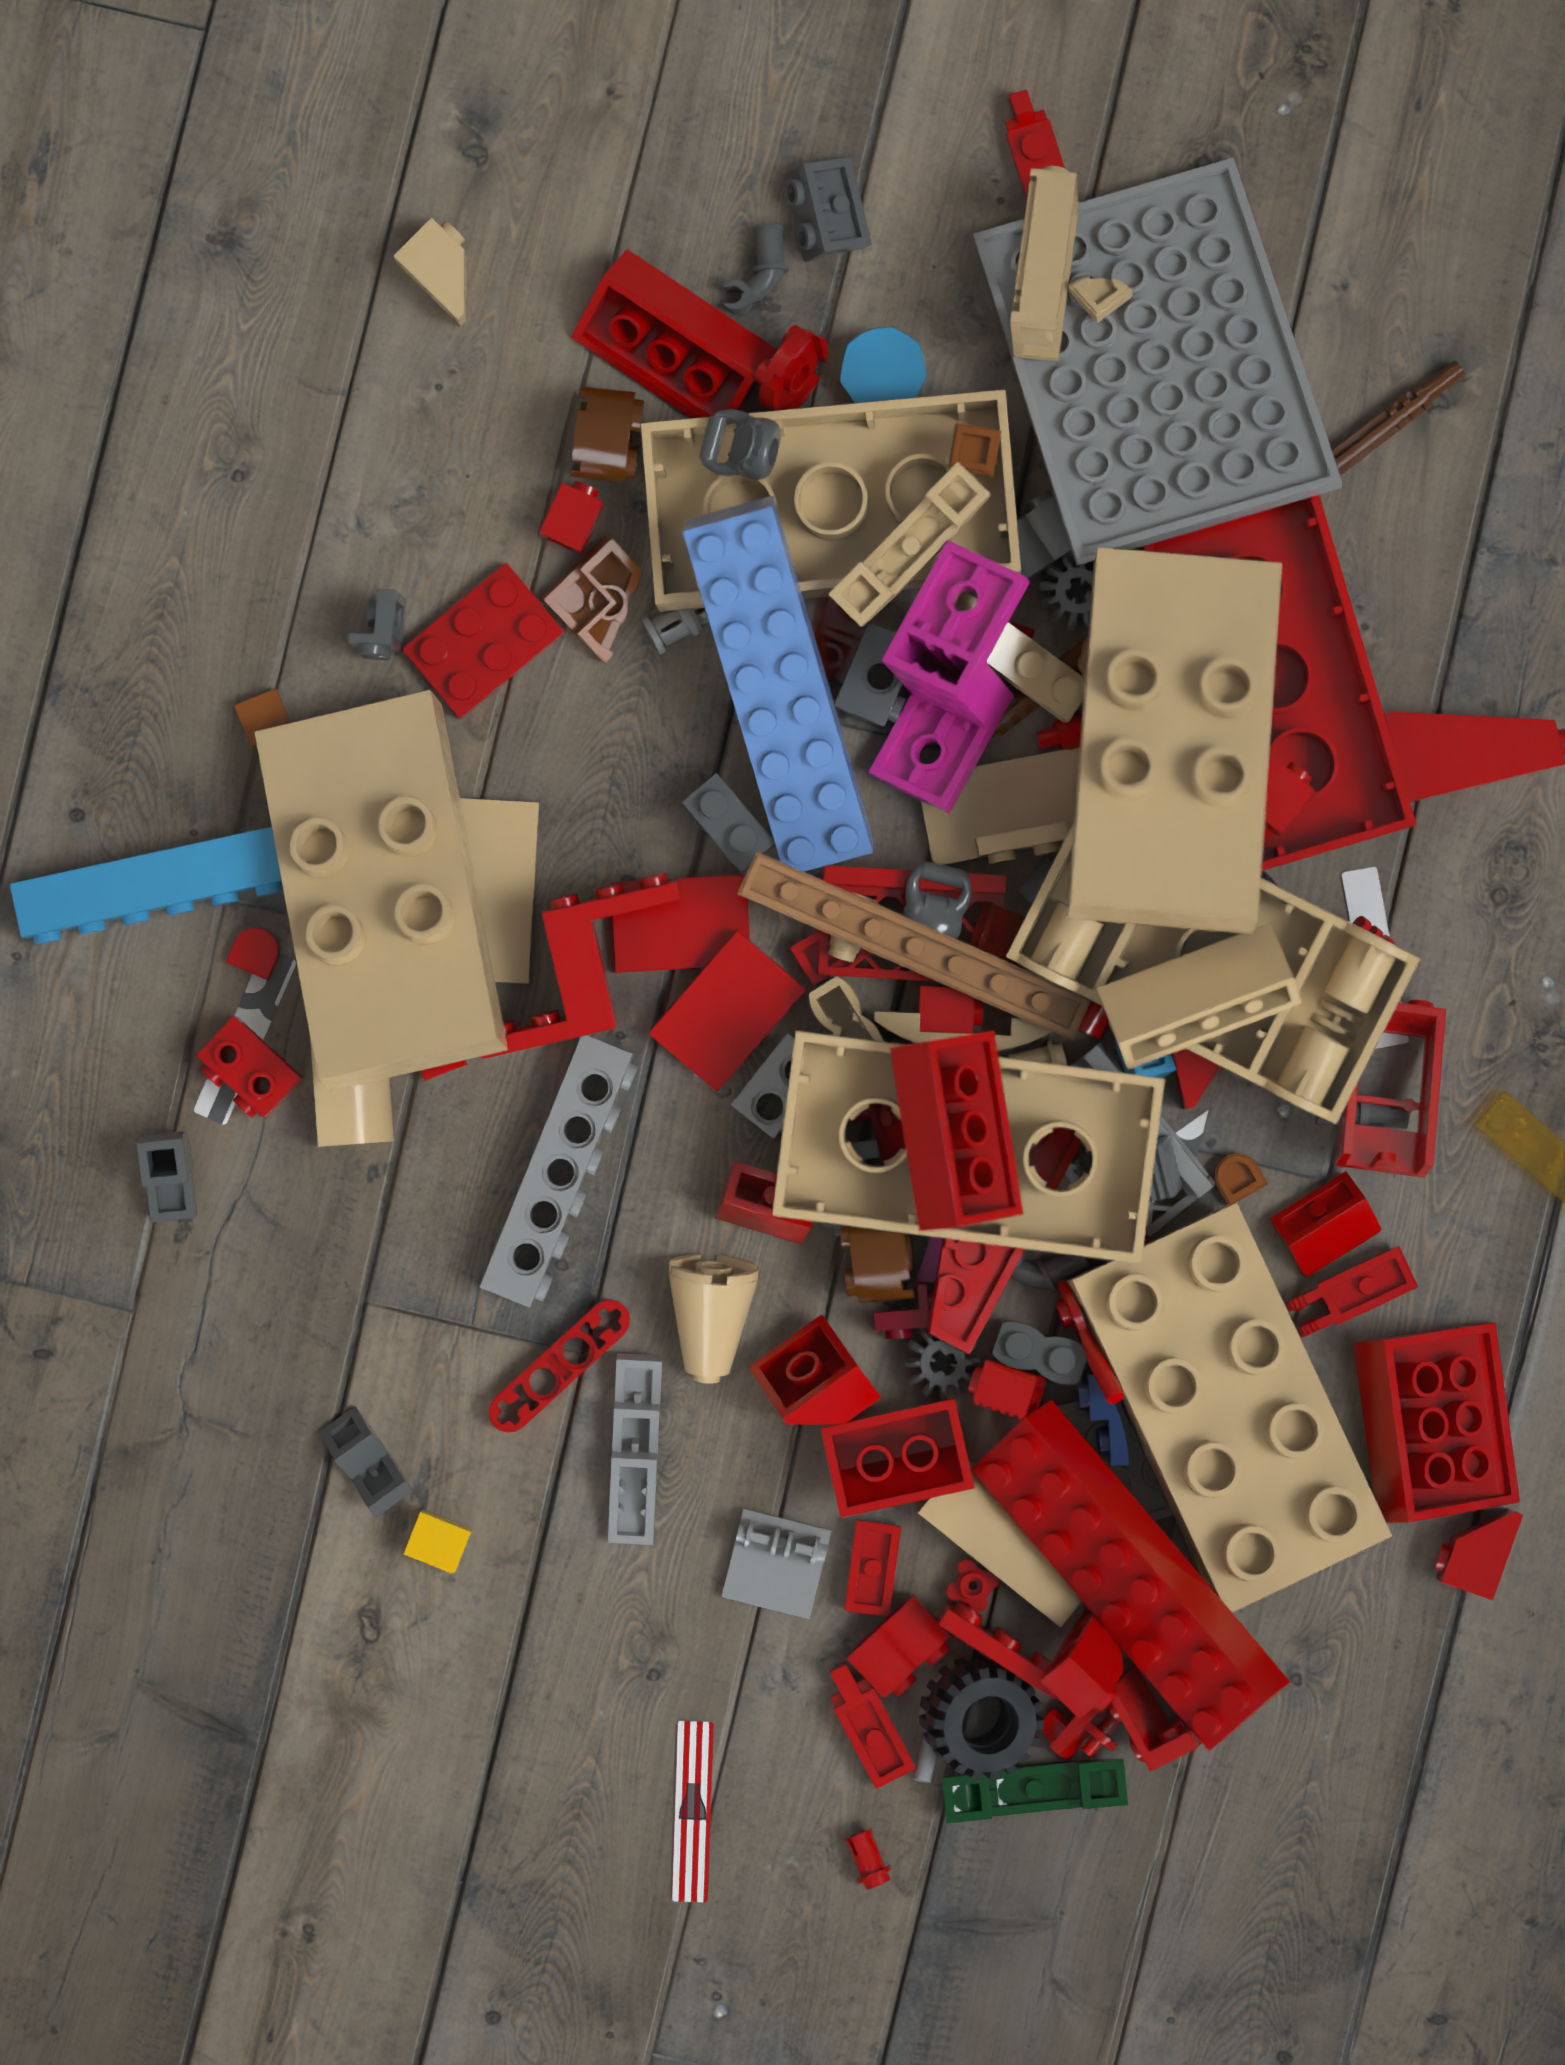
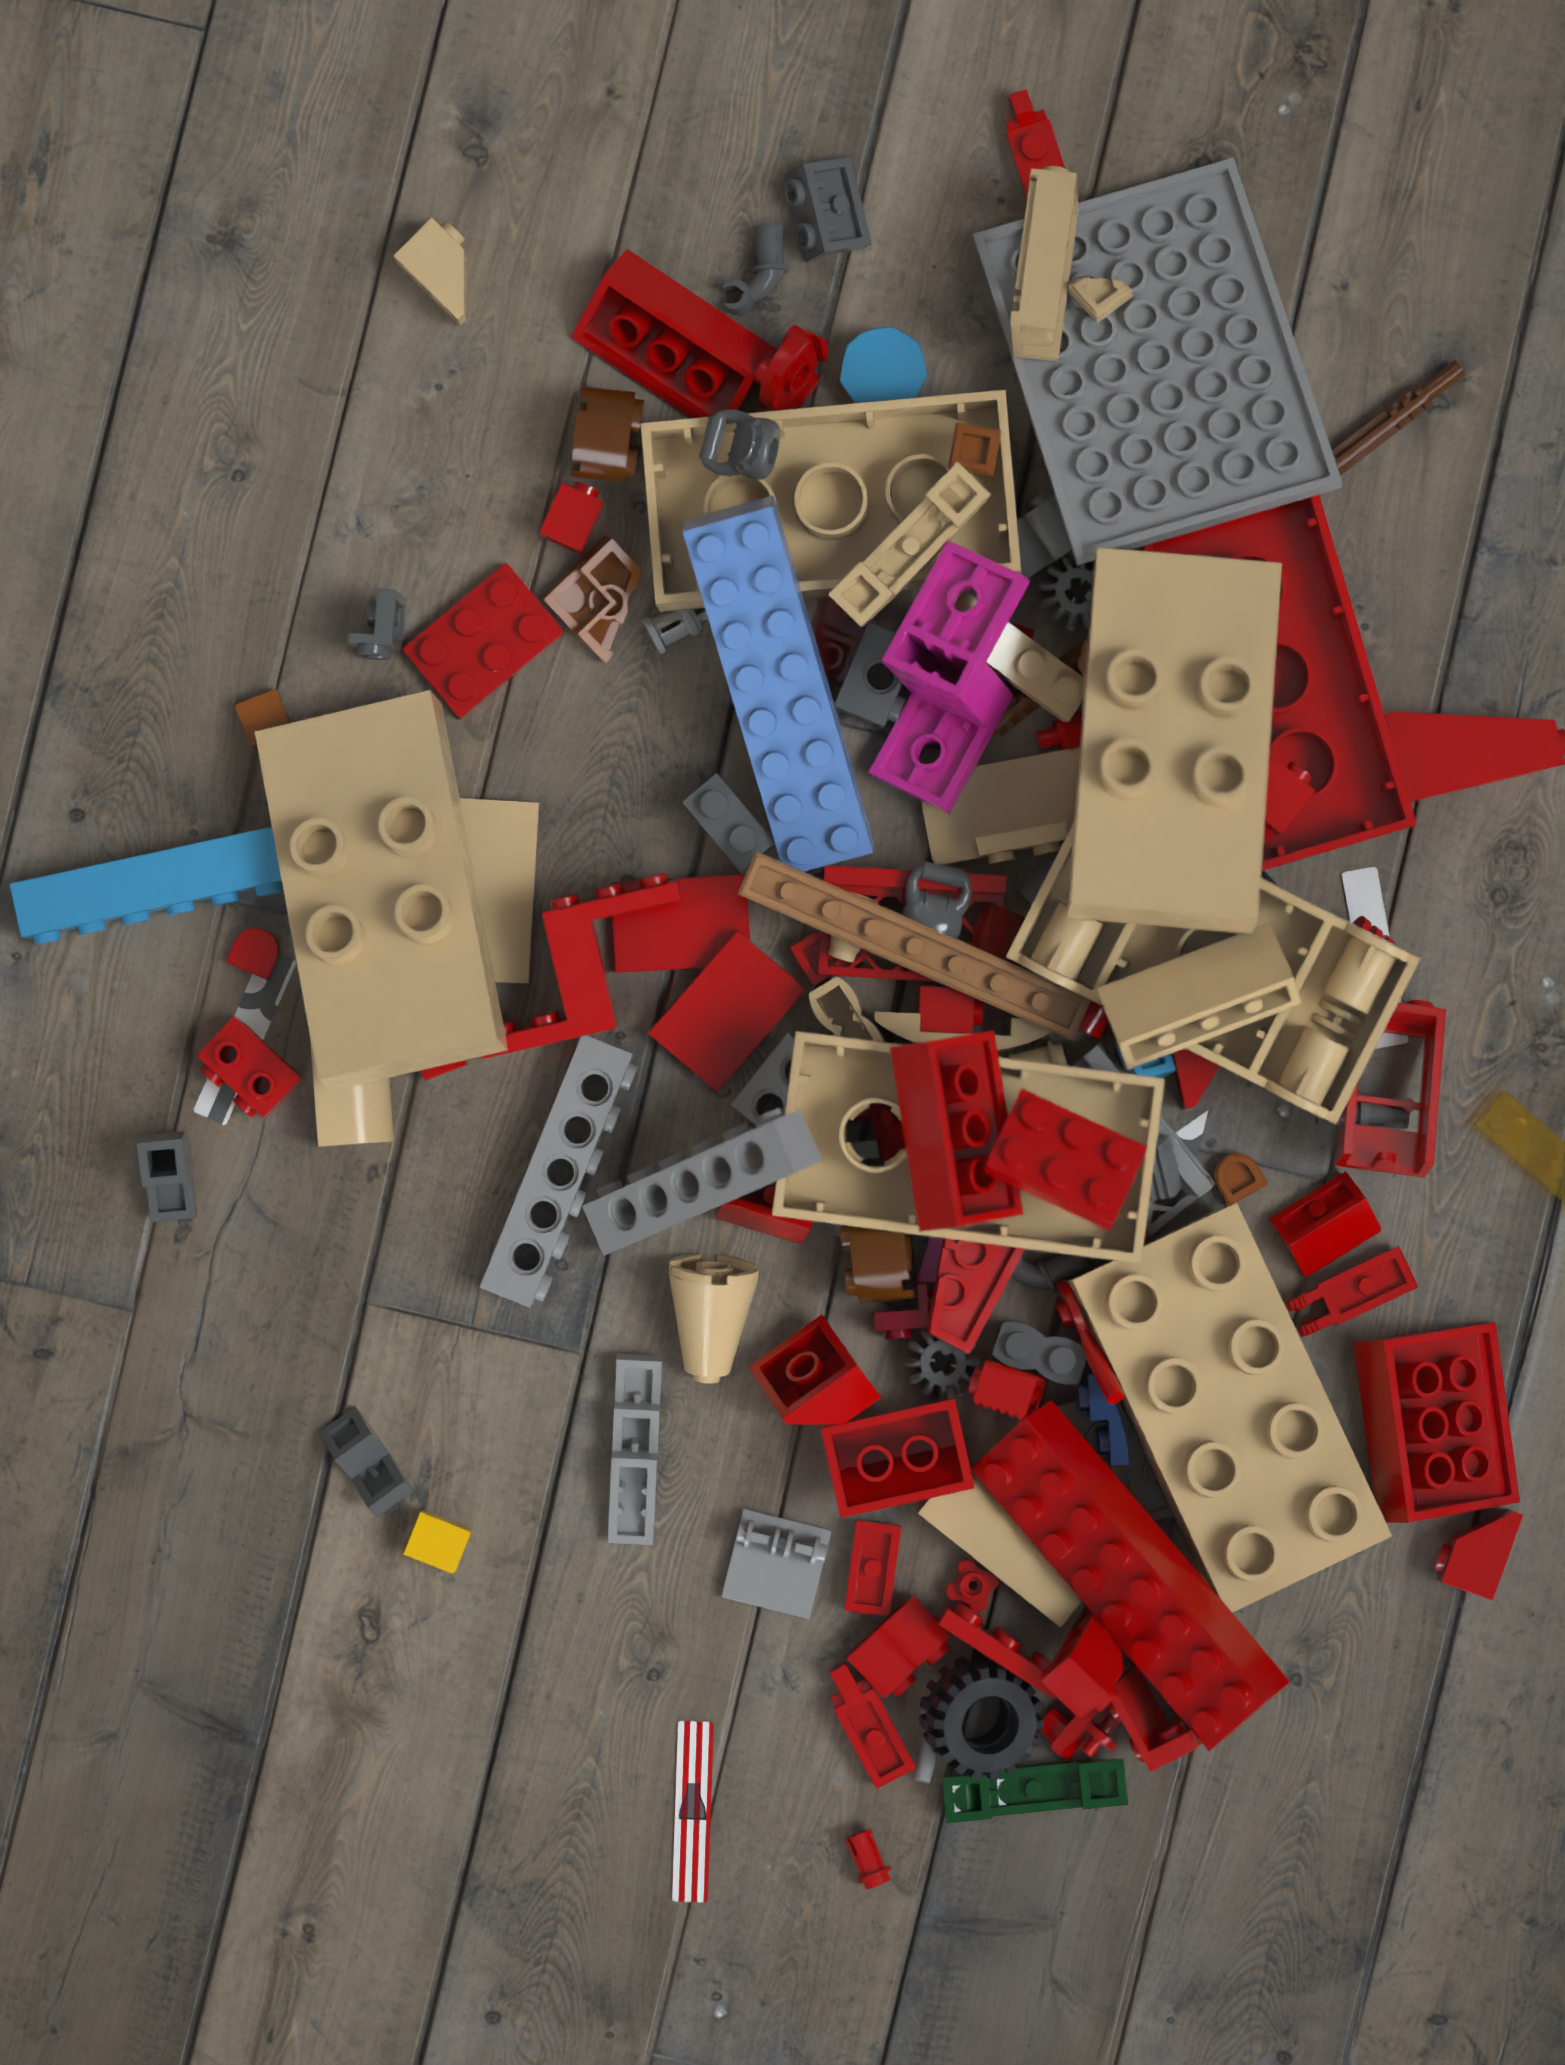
red beam [489,1299,631,1433] -> none
none -> light grey brick [582,1108,823,1256]
none -> red plate [982,1088,1148,1231]

